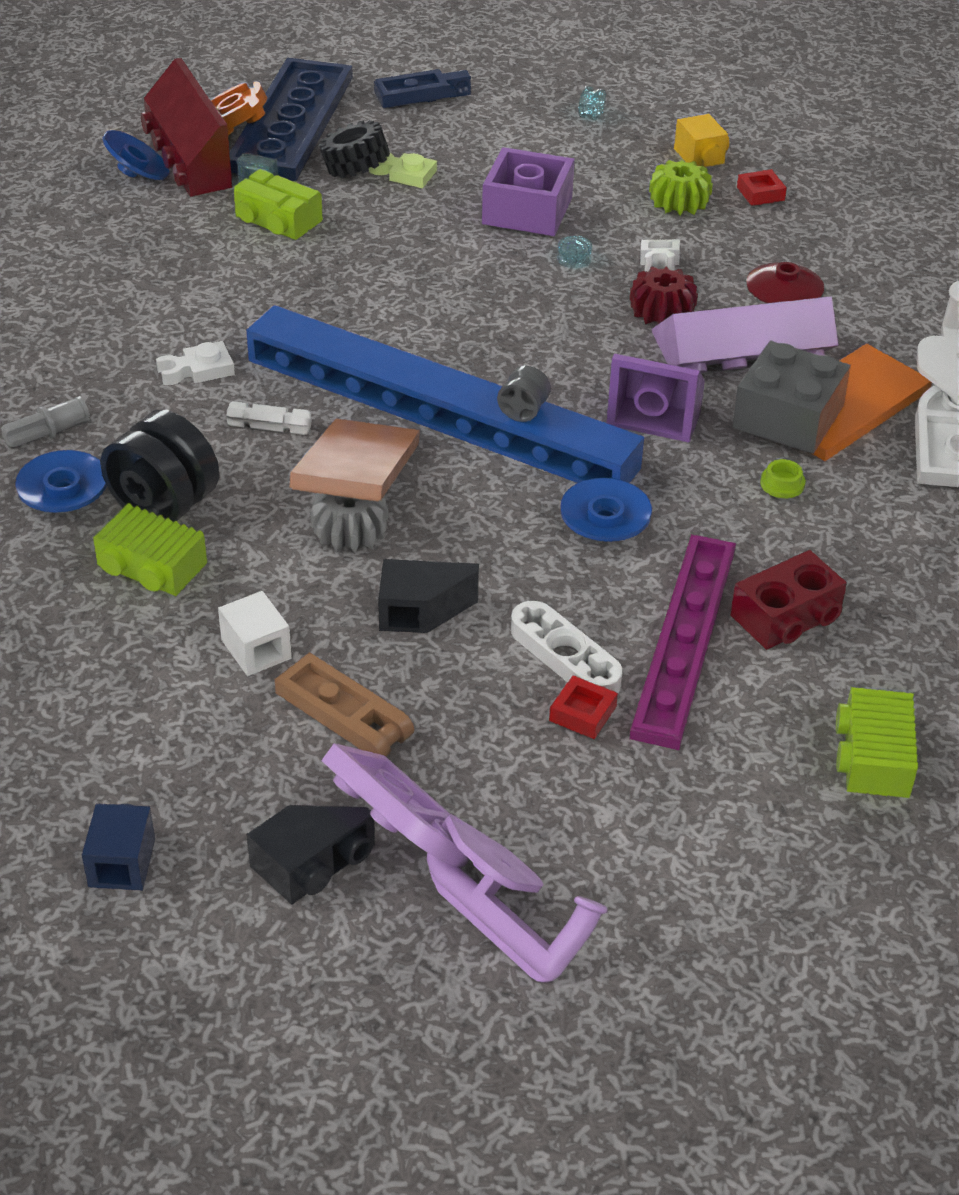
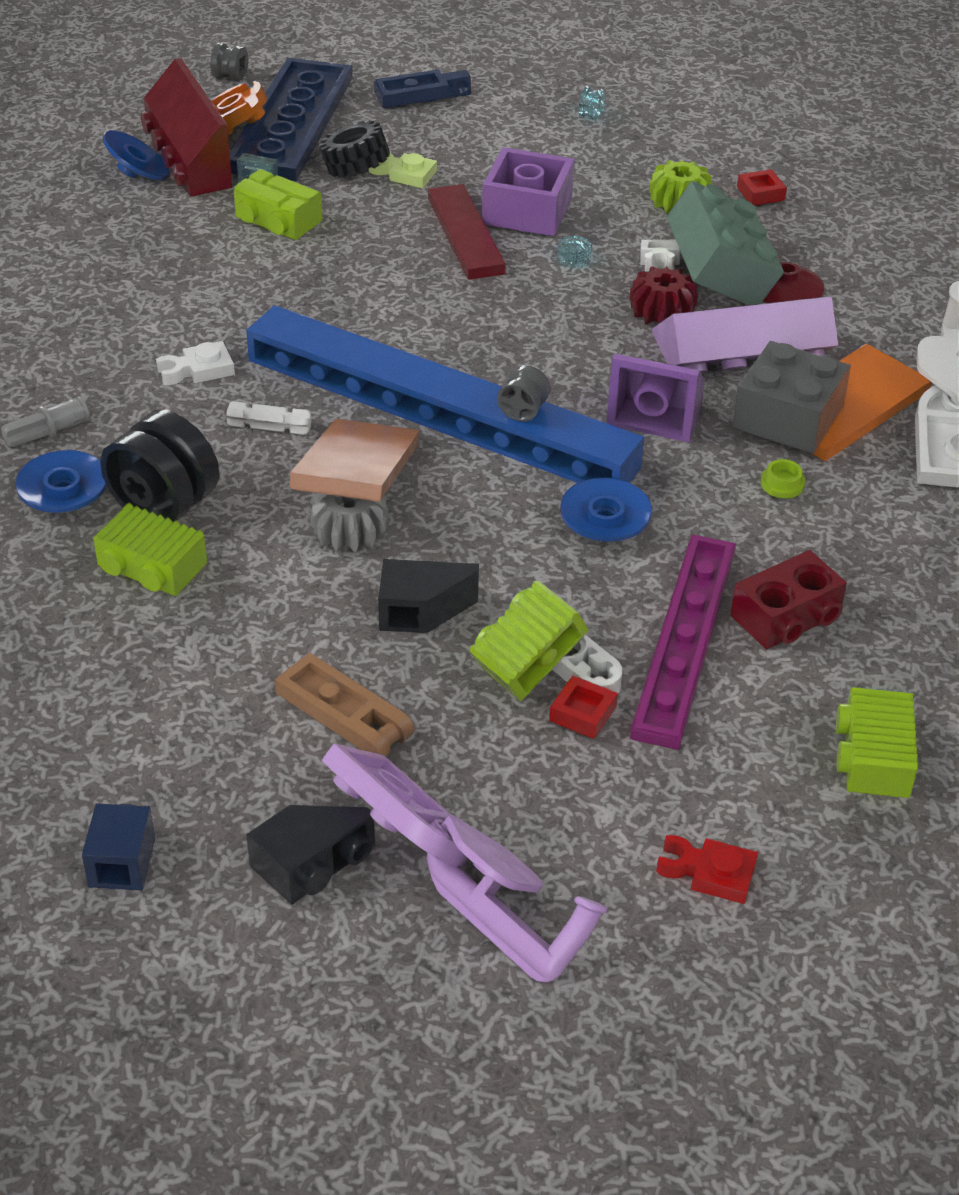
white brick [218,591,292,676] -> none
yellow brick [674,114,729,167] -> none
none -> dark grey wheel [210,43,249,81]
none -> dark red tile [428,184,506,280]
none -> lime brick [469,580,589,702]
none -> red plate [656,835,759,904]
none -> sand green brick [667,181,784,305]

